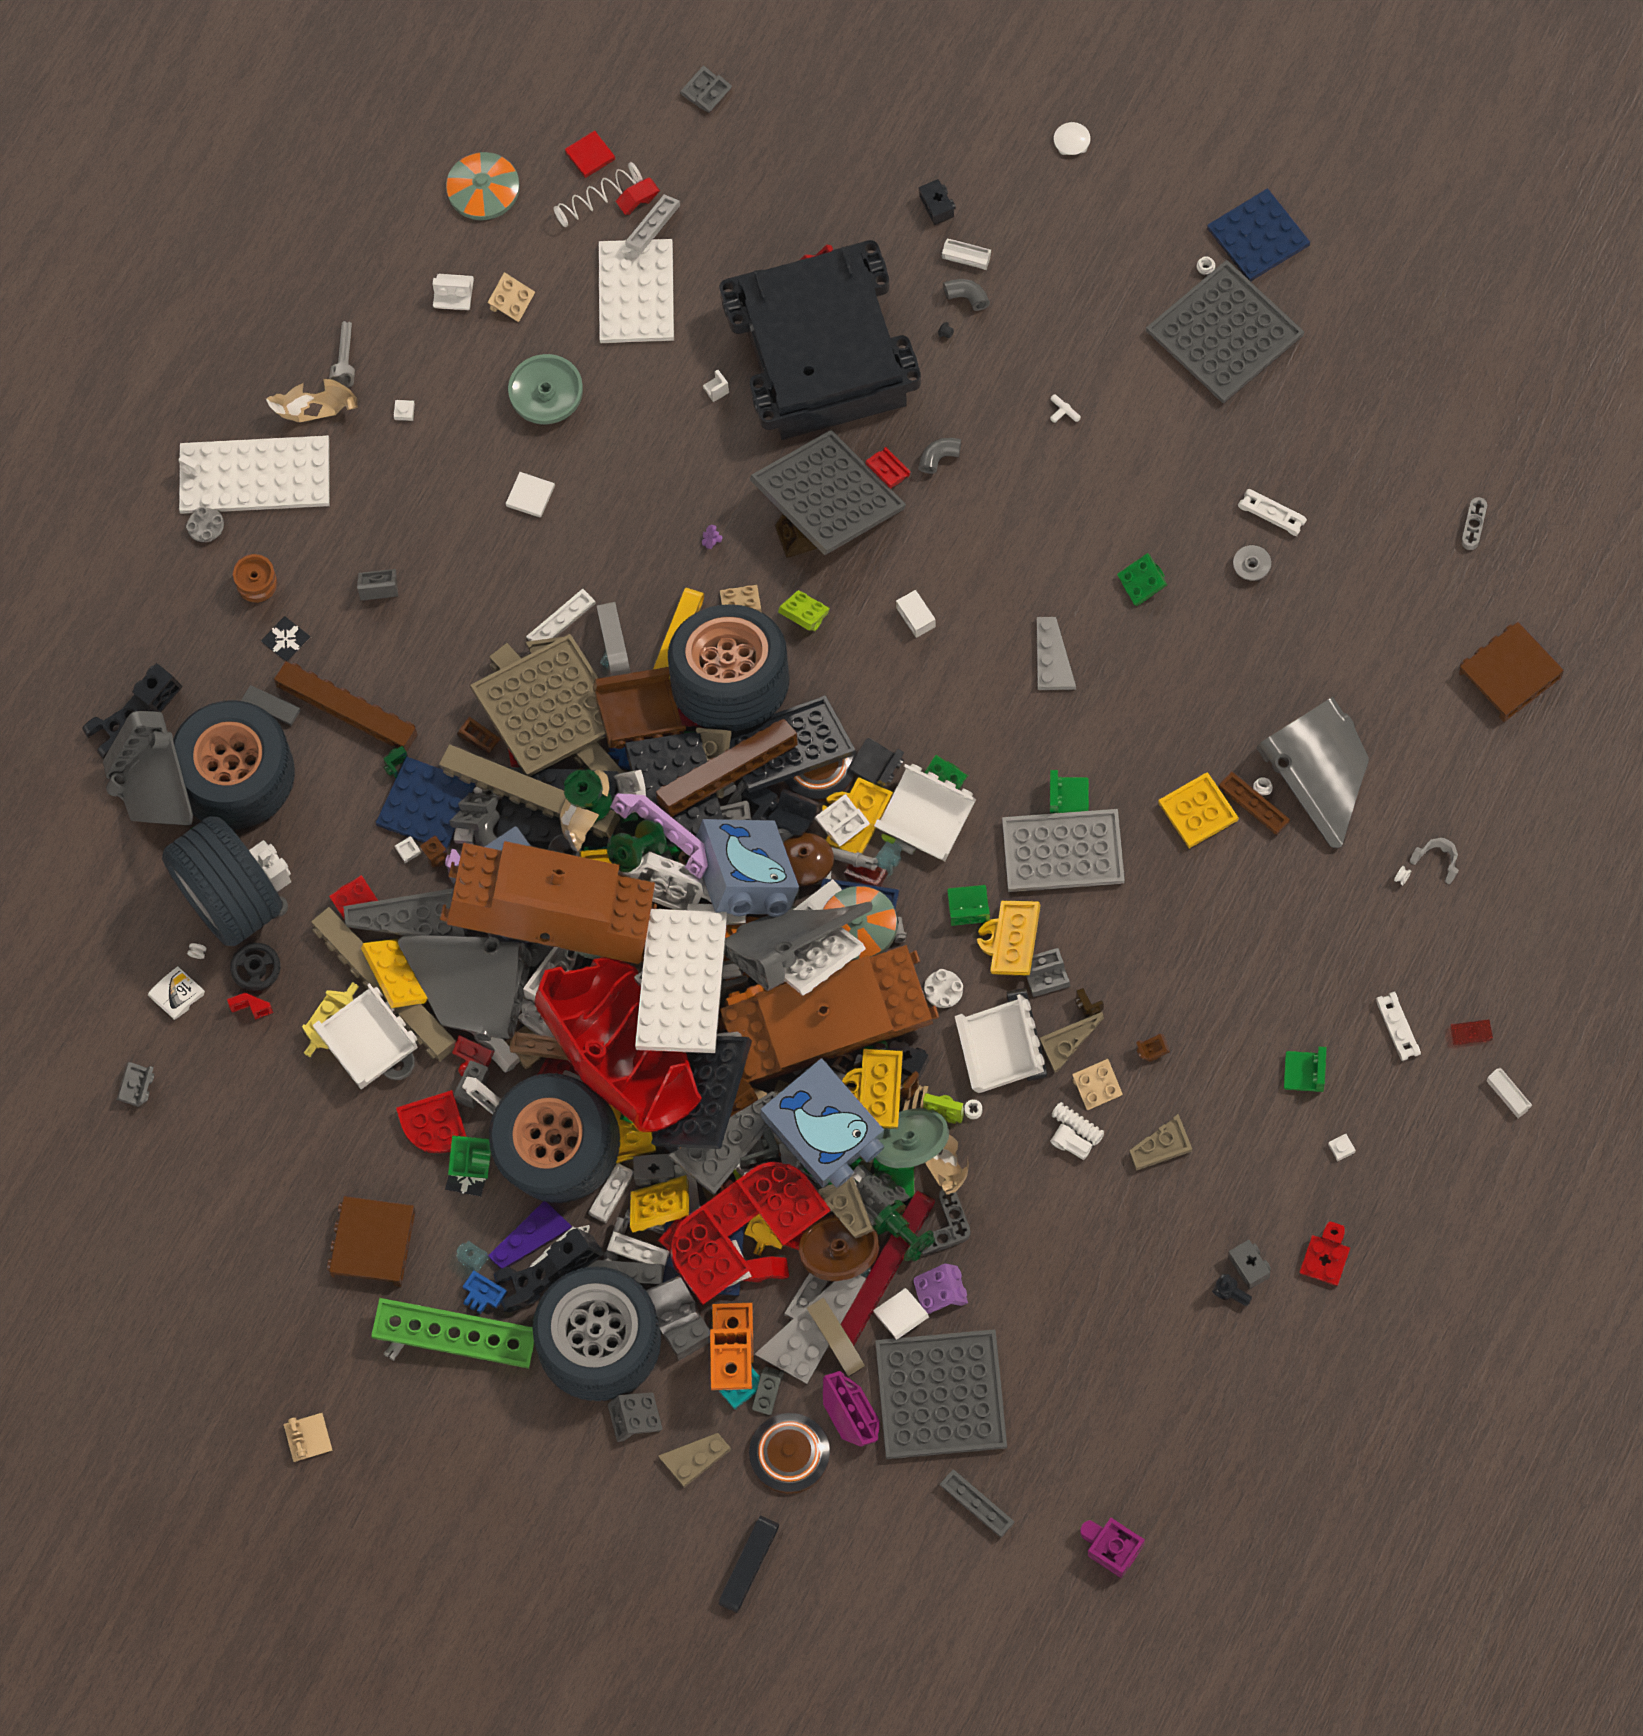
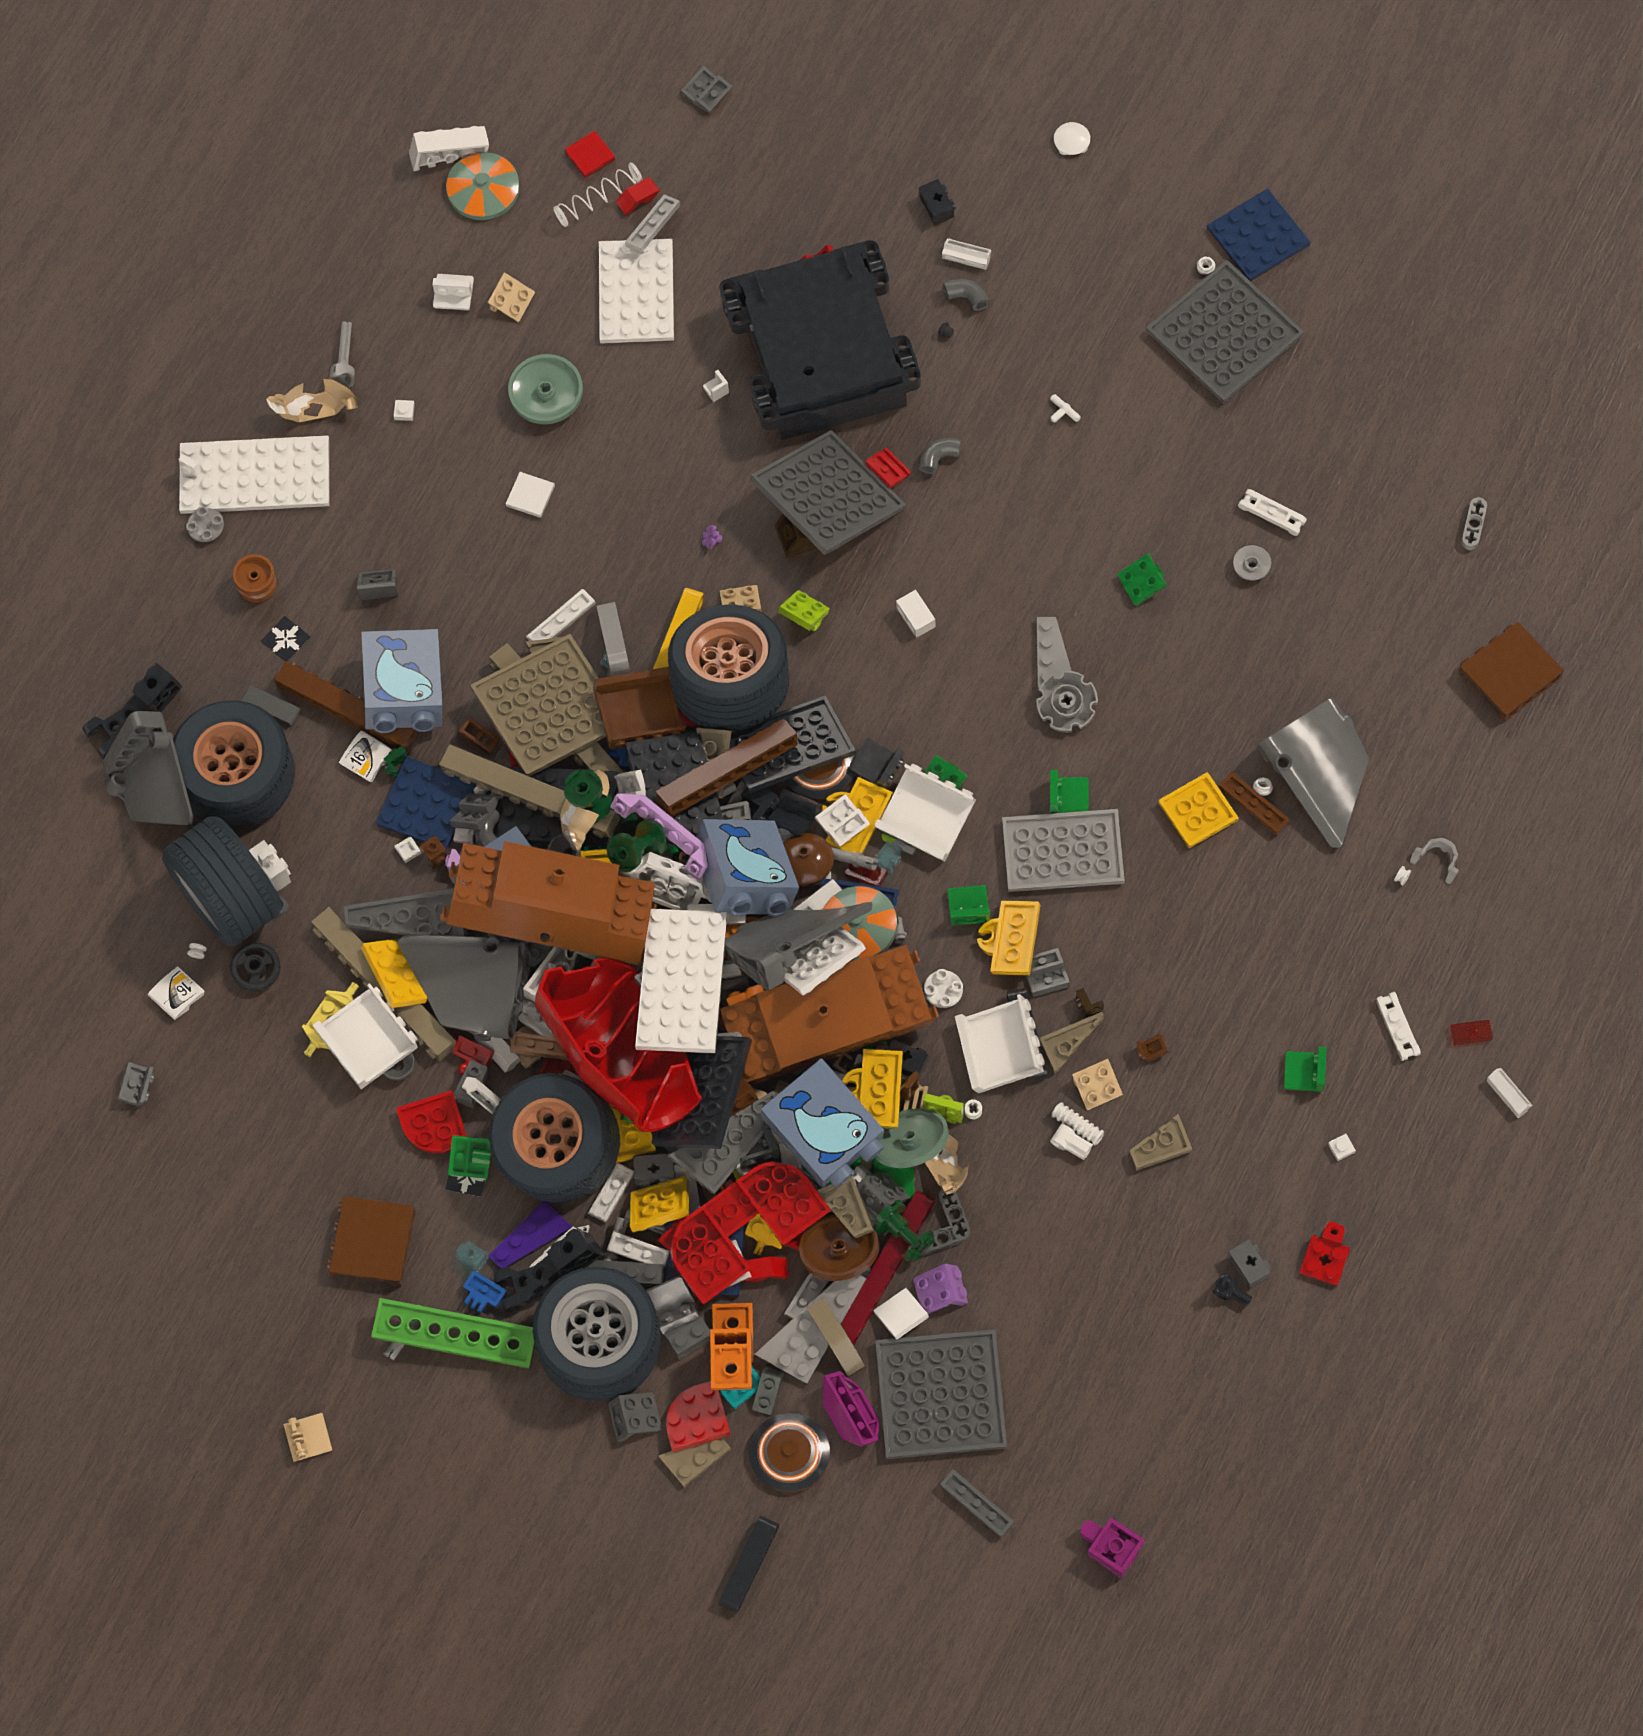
red slope [227,993,274,1020] -> none
red plate [329,875,378,929] -> none
none -> slope [339,731,393,782]
none -> sand blue brick [361,629,442,733]
none -> white wedge [409,126,489,171]
none -> red plate [666,1381,731,1452]
none -> light grey piece [1036,671,1098,733]

